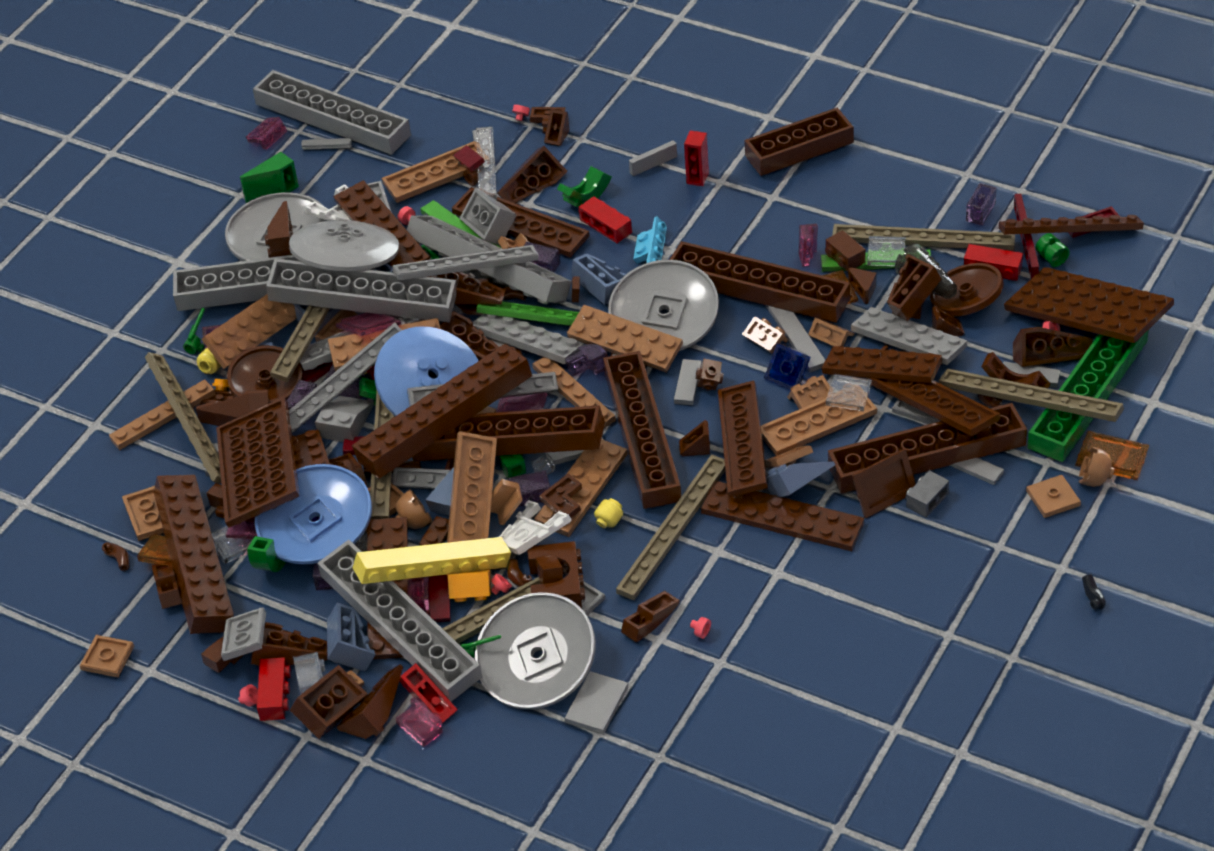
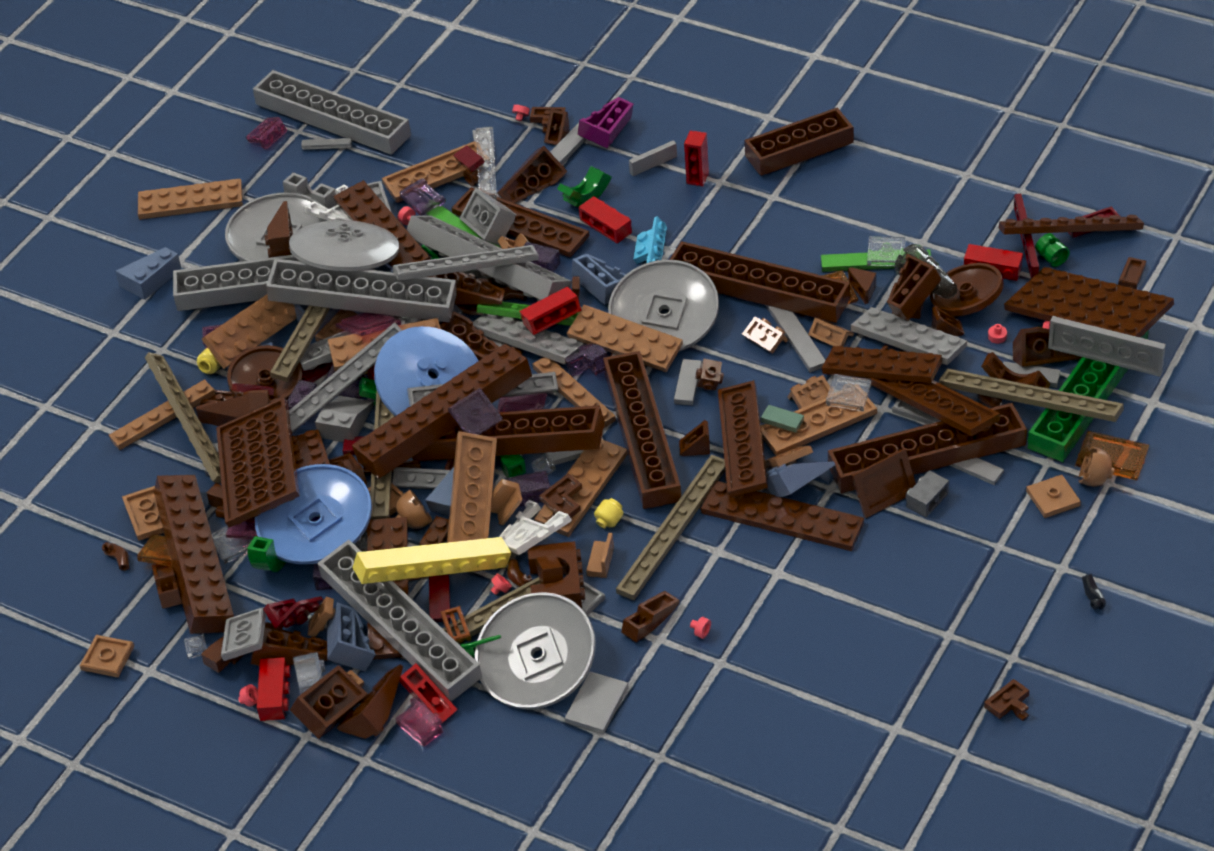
green plant [183,308,206,354] -> none
light orange plate [212,378,228,391] -> none
green slope [240,152,299,203] -> none
clear pink brick [408,576,430,615] -> none
light orange slope [448,569,491,602] -> none
clear blue slope [764,343,811,389] -> none
clear pink bracket [798,223,818,267] -> none
reddish brown brick [825,230,866,271] -> none
dark tan plate [832,224,1015,251] -> none
clear purple brick [966,183,997,226] -> none
none -> sand blue wedge [115,247,182,300]
none -> medium nougat plate [138,179,243,220]
none -> clear plate [184,634,207,659]
none -> dark red tile [232,383,274,395]
none -> dark red bracket [263,596,324,629]
none -> light grey arch [283,172,337,209]
none -> medium nougat plate [307,596,335,637]
none -> clear purple plate [399,178,446,216]
none -> dark orange tile [440,606,471,643]
none -> clear purple plate [448,388,503,435]
none -> red brick [519,286,582,335]
none -> light grey tile [550,123,586,165]
none -> magenta wedge [577,97,634,148]
none -> medium nougat panel [586,533,614,578]
none -> sand green tile [761,405,804,433]
none -> reddish brown plate [984,679,1029,721]
none -> coral tile [988,324,1007,344]
none -> light grey plate [1048,316,1166,377]
none -> reddish brown tile [1118,257,1147,289]

